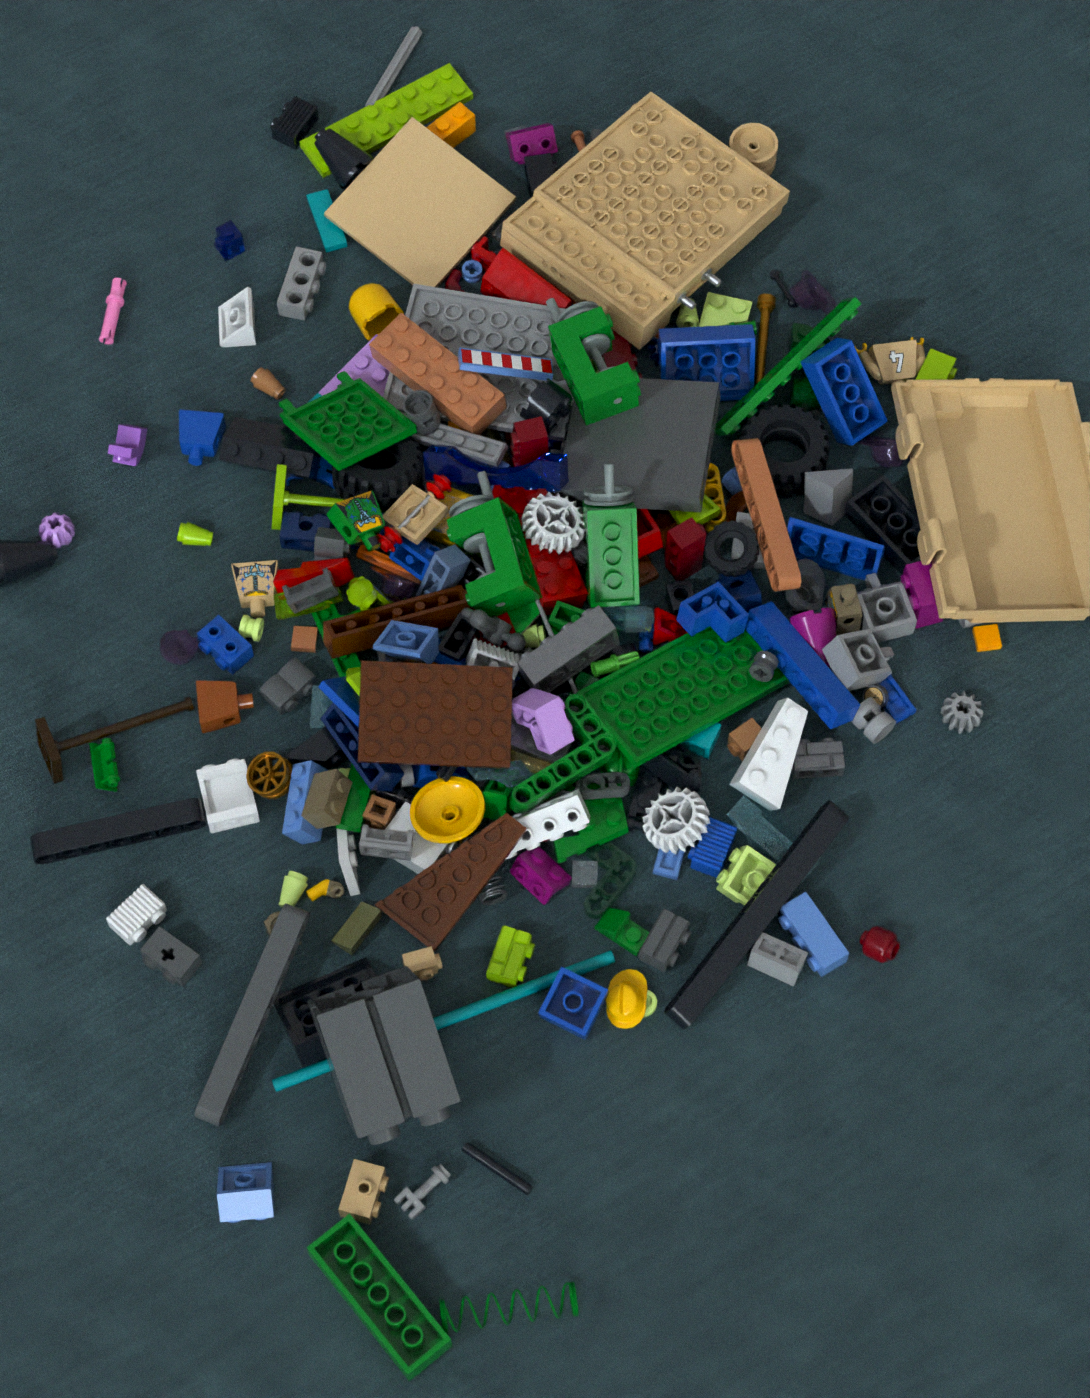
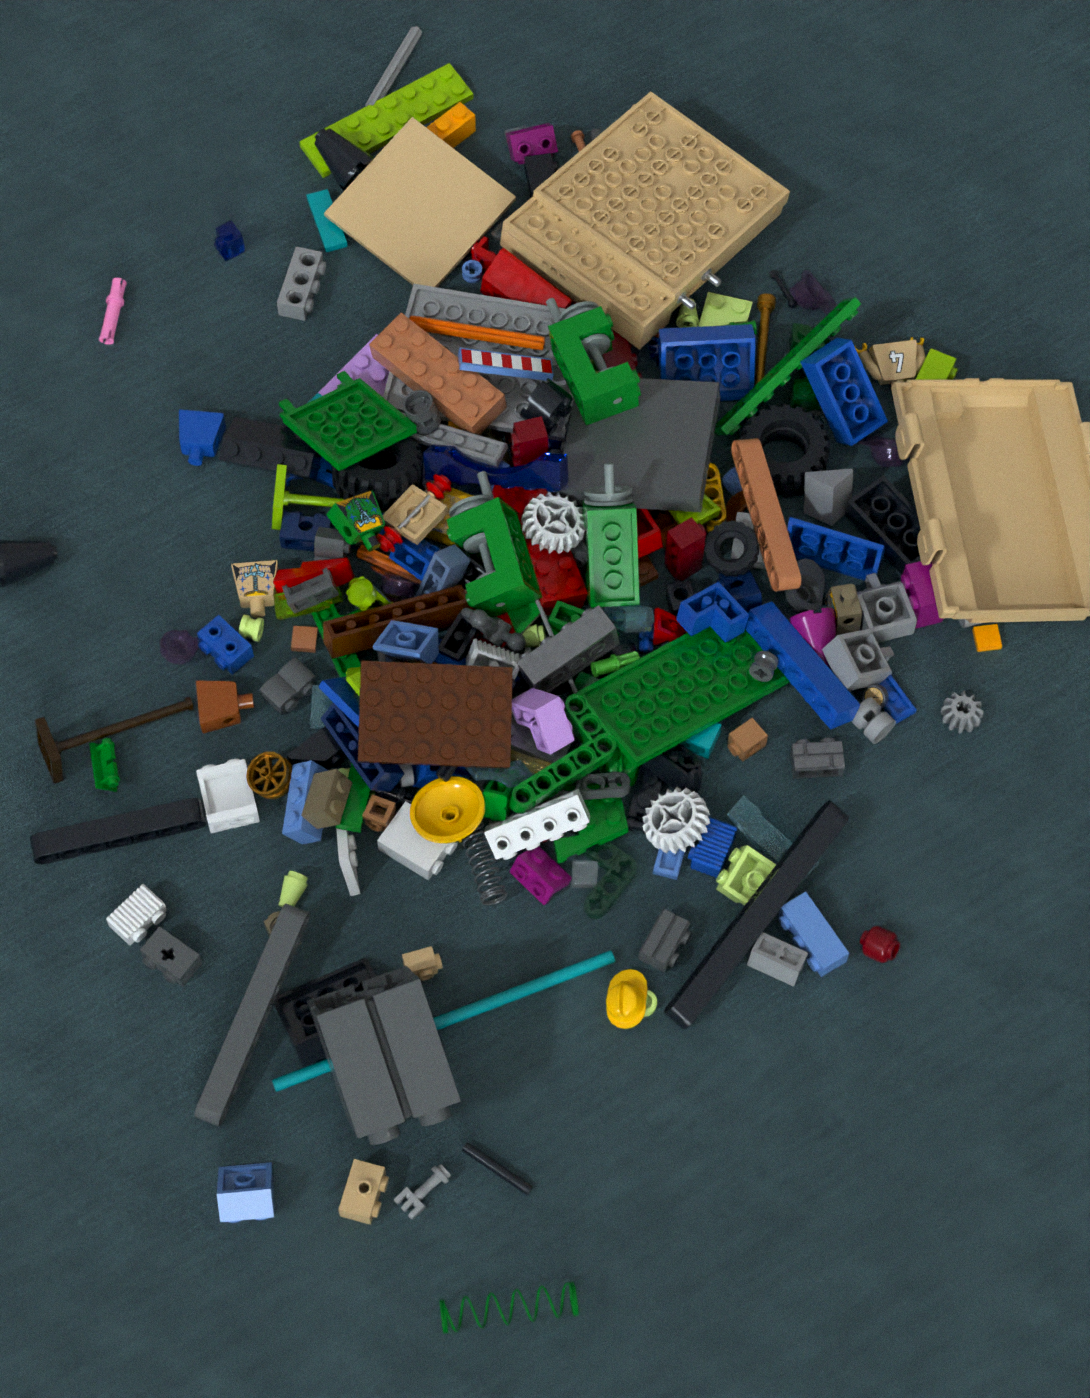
lavender piece [39,513,75,548] -> none
medium lavender brick [108,424,147,466] -> none
lime cone [177,521,214,546] -> none
white slope [218,287,256,347] -> none
medium nougat cone [250,367,286,400] -> none
black brick [270,96,318,150] -> none
arm [306,879,344,902] -> none
green brick [307,1213,452,1381] -> none
olive slope [331,902,382,955] -> none
yellow cylinder [348,283,404,341] -> none
light grey hinge [359,824,415,861] -> none
reddish brown wing [374,813,528,952] -> none
dark red arm [445,269,465,292] -> none
lime brick [486,925,535,988] -> none
blue brick [538,967,609,1040] -> none
green slope [594,908,650,957] -> none
tan wheel [729,123,778,176] -> none
white wedge [729,698,808,811] -> none
none -> orange axle [409,315,546,350]

